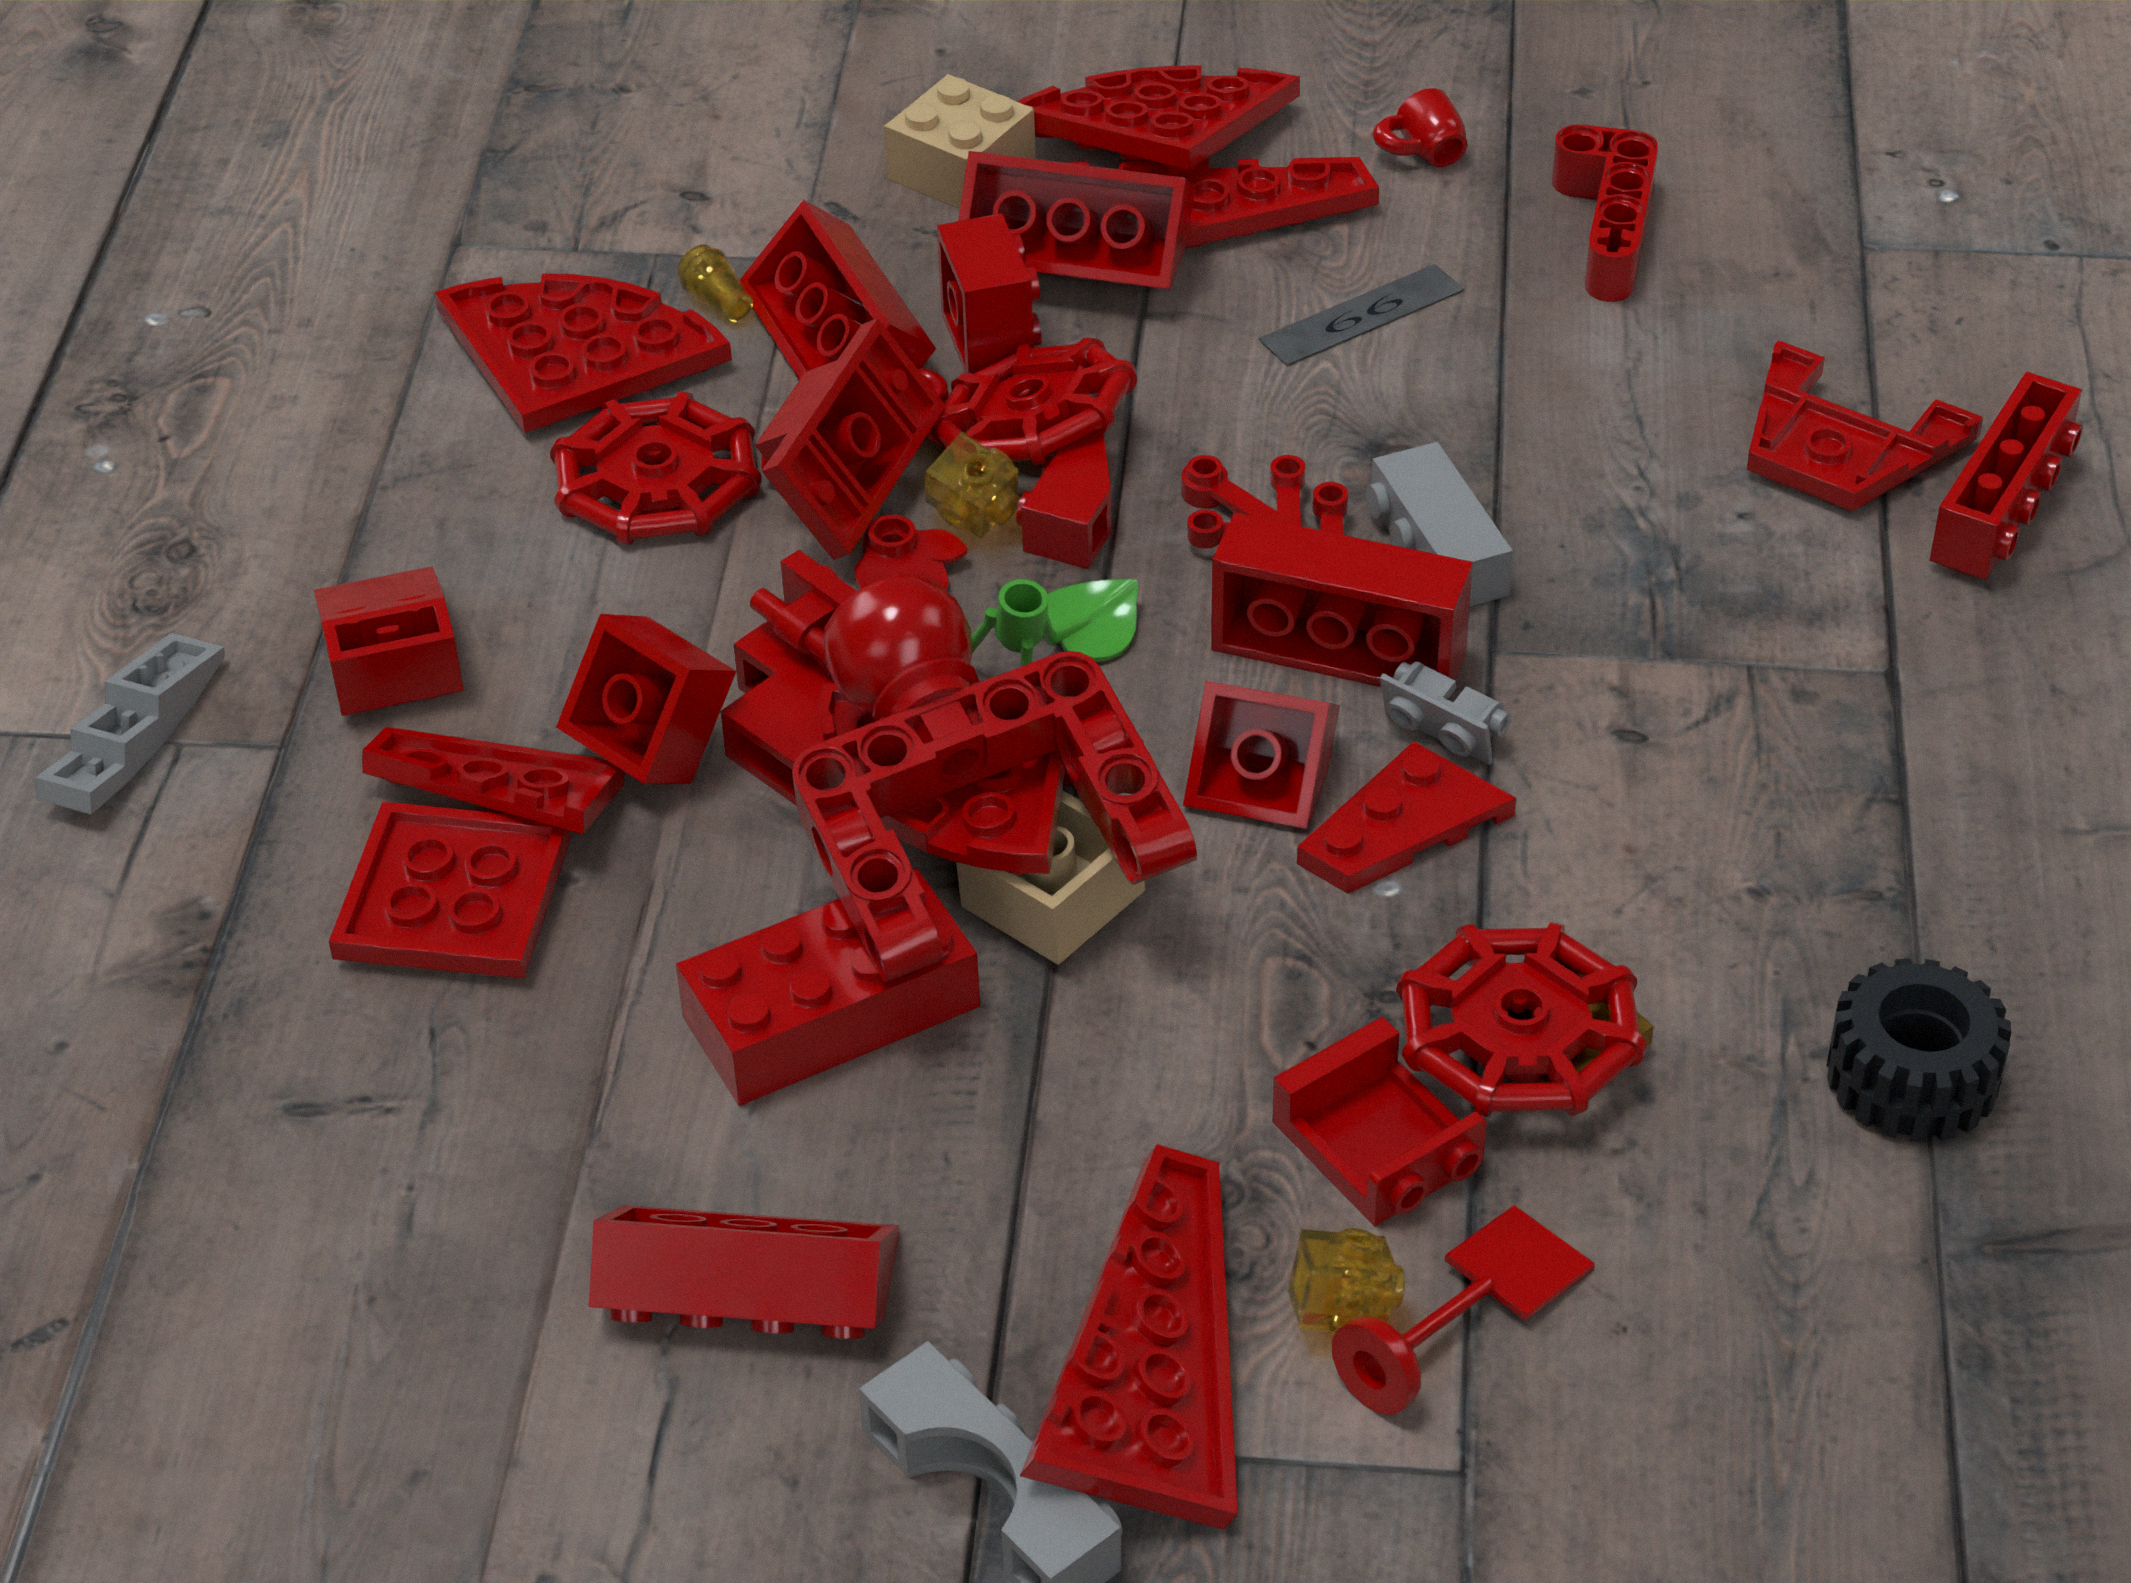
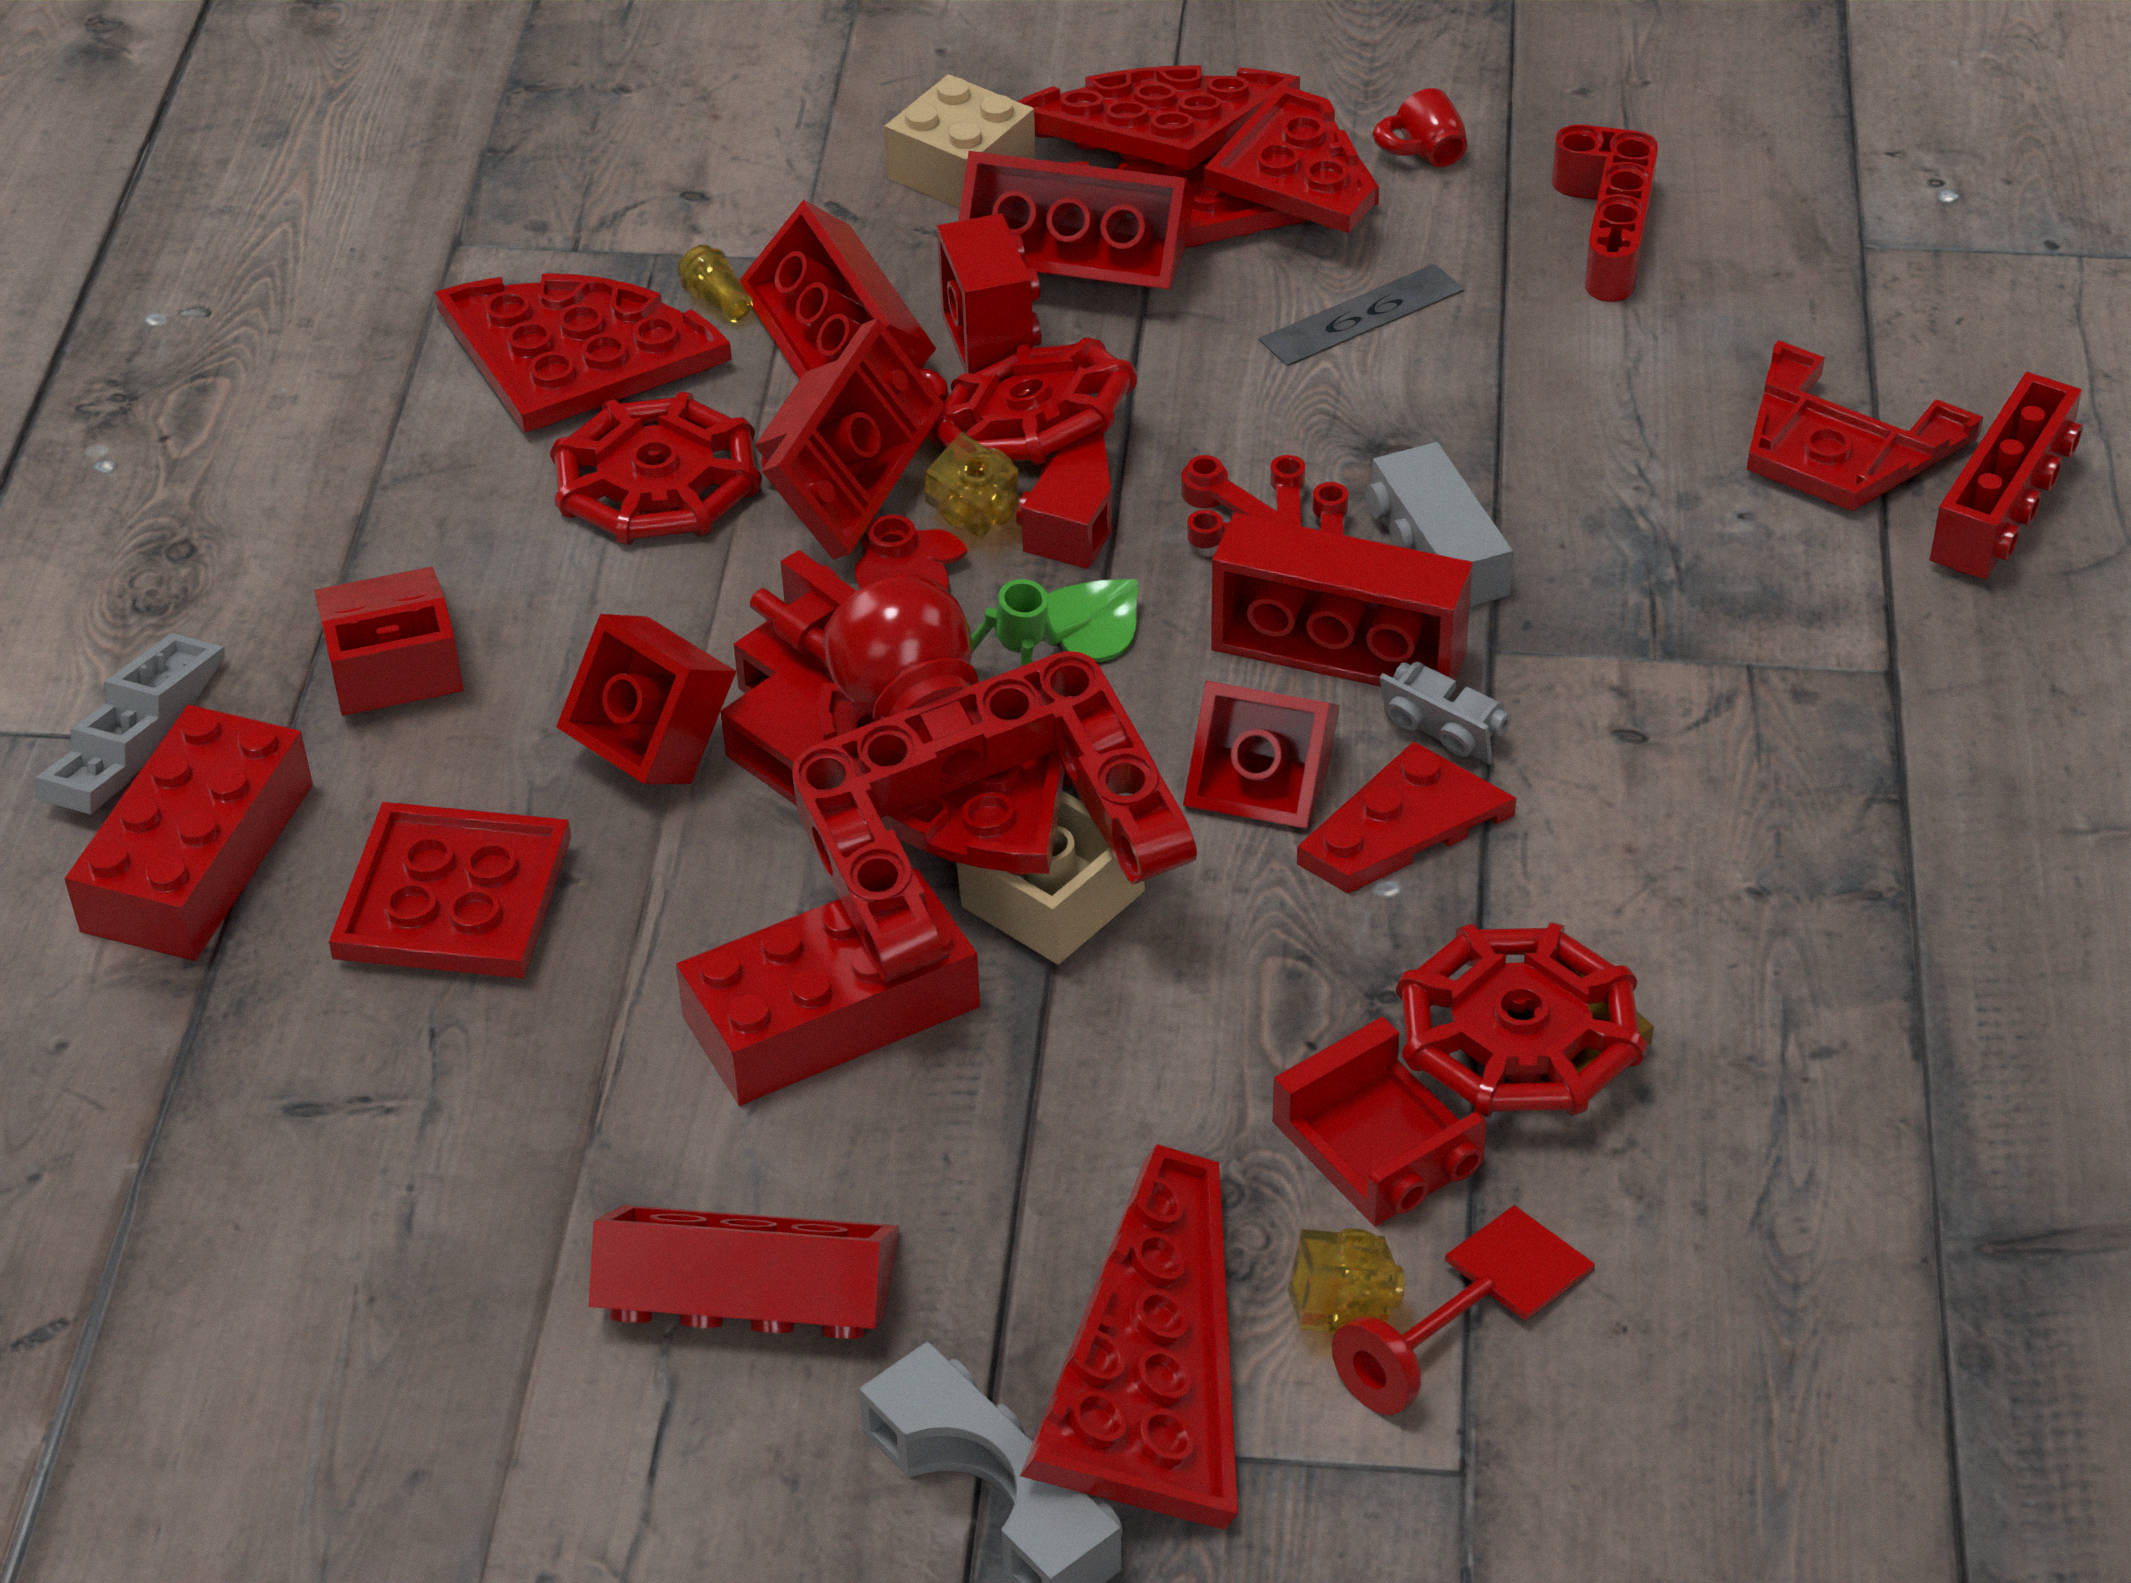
red wing [362,727,624,834] -> none
black tyre [1826,958,2012,1142] -> none
none -> red brick [64,704,313,961]
none -> red plate [1204,84,1375,233]

